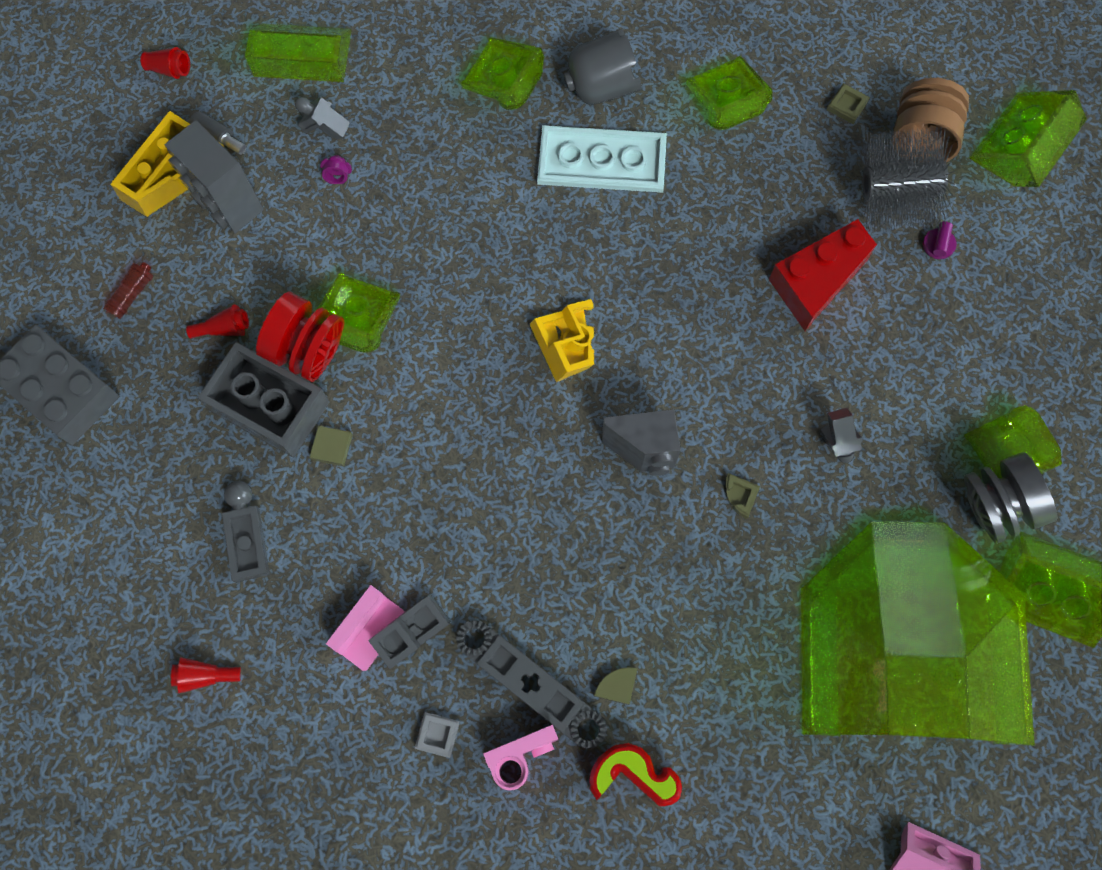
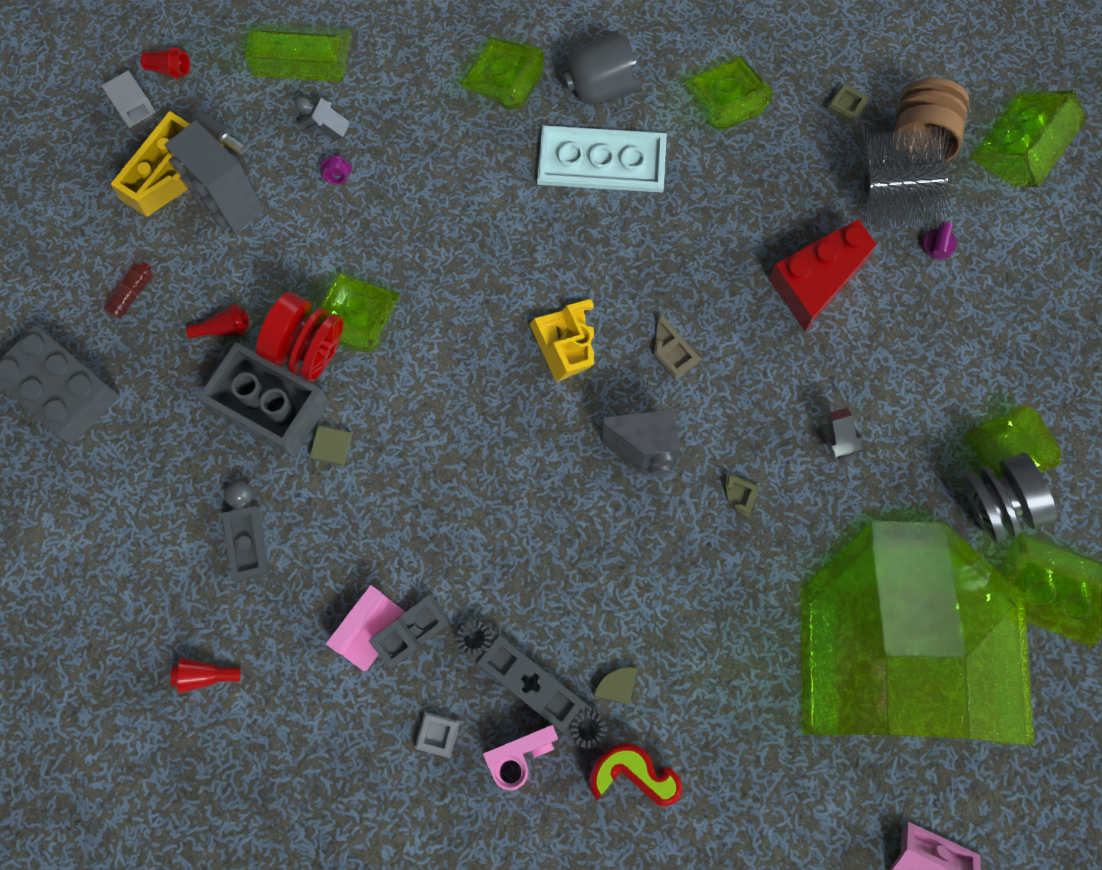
none -> light grey brick [101,70,156,128]
none -> dark tan tile [654,314,701,380]

